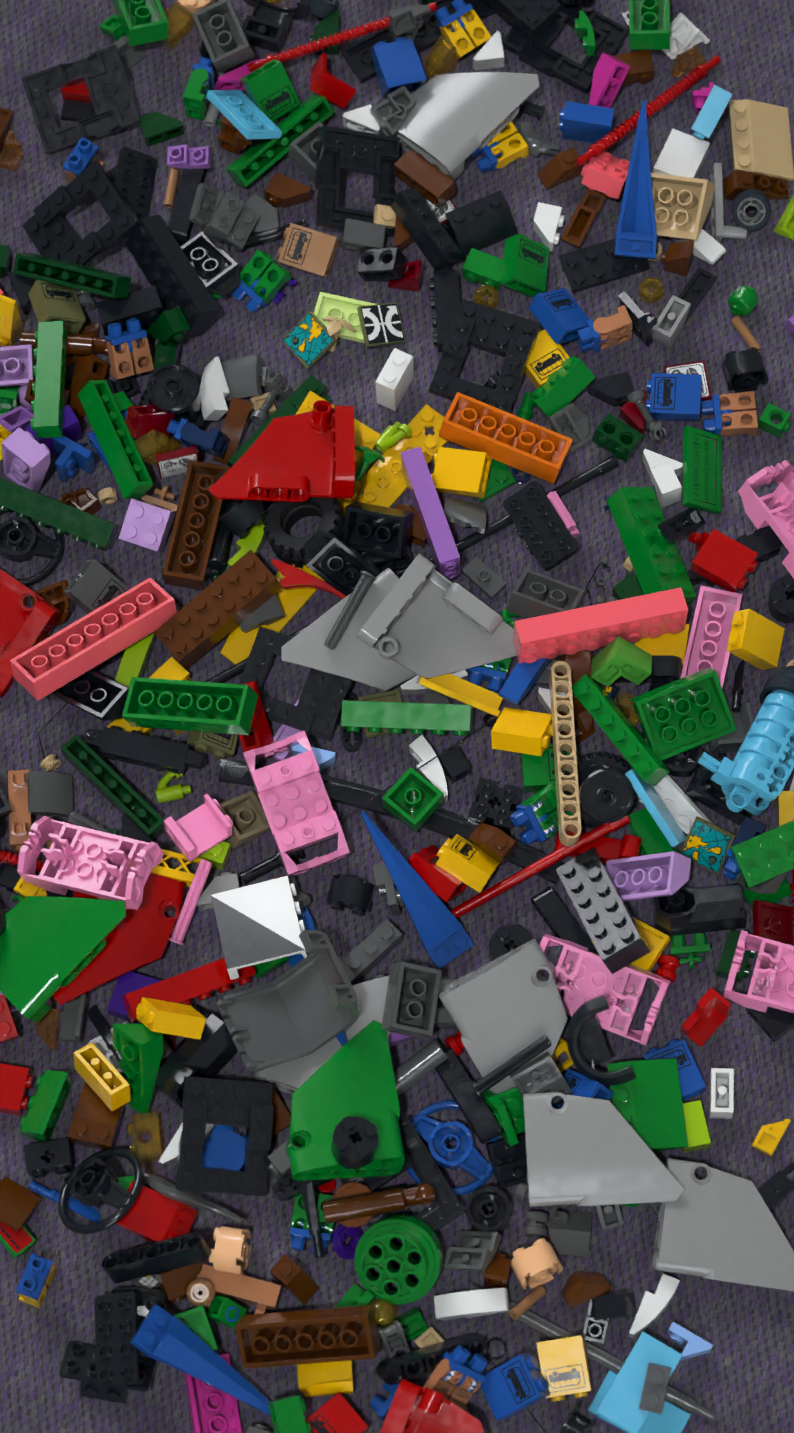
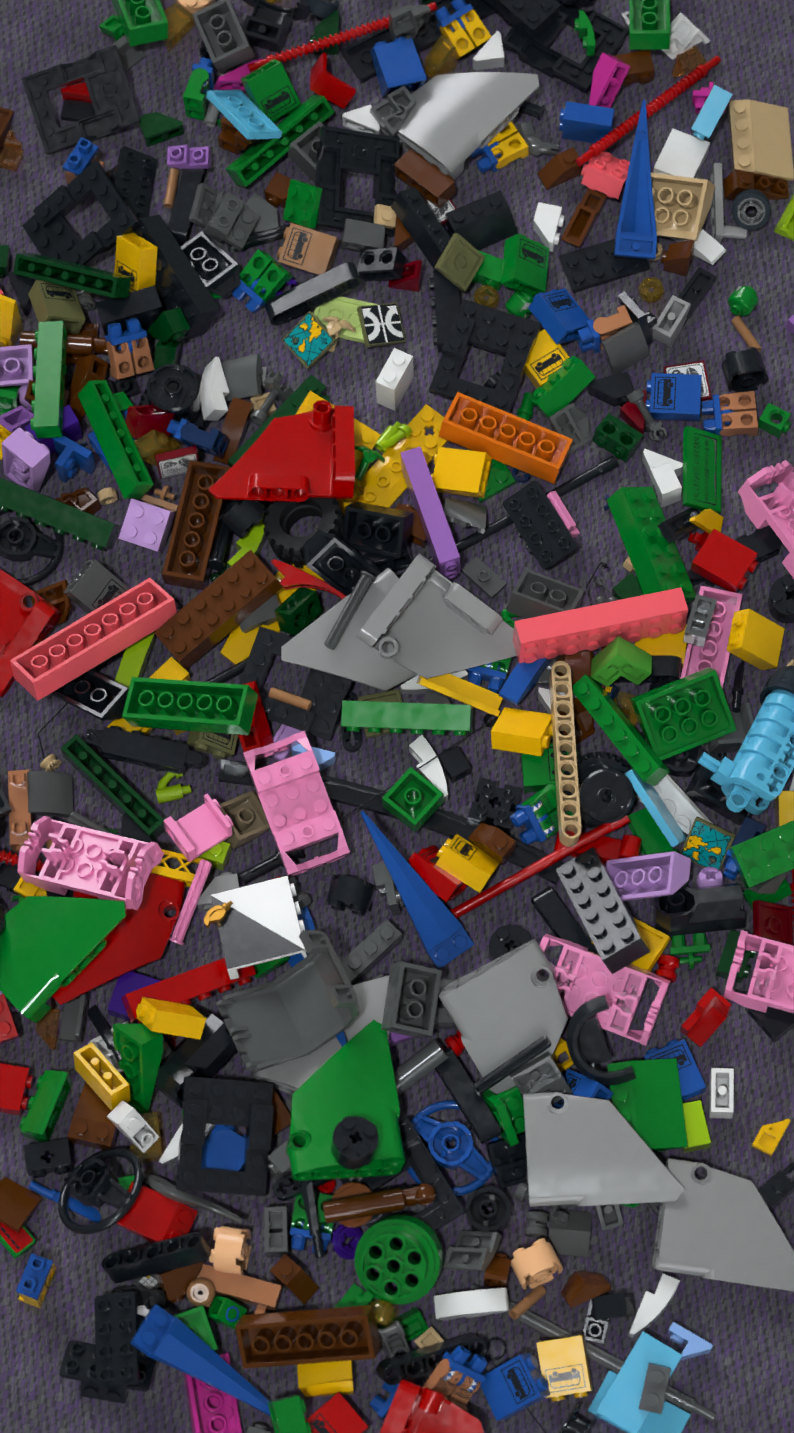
none -> white slope [107,1100,159,1153]
none -> yellow brick [114,233,158,292]
none -> piece [204,901,233,928]
none -> black beam [264,262,362,326]
none -> dark grey brick [264,1206,289,1258]
none -> medium nougat piece [269,687,312,711]
none -> dark green brick [274,587,322,635]
none -> green plate [283,179,322,229]
none -> olive tile [434,233,485,291]
none -> green head [505,290,534,319]
none -> dark grey slope [601,322,649,375]
none -> dark grey brick [683,594,717,647]
none -> yellow tile [689,509,724,534]
none -> lavender piece [696,867,724,887]

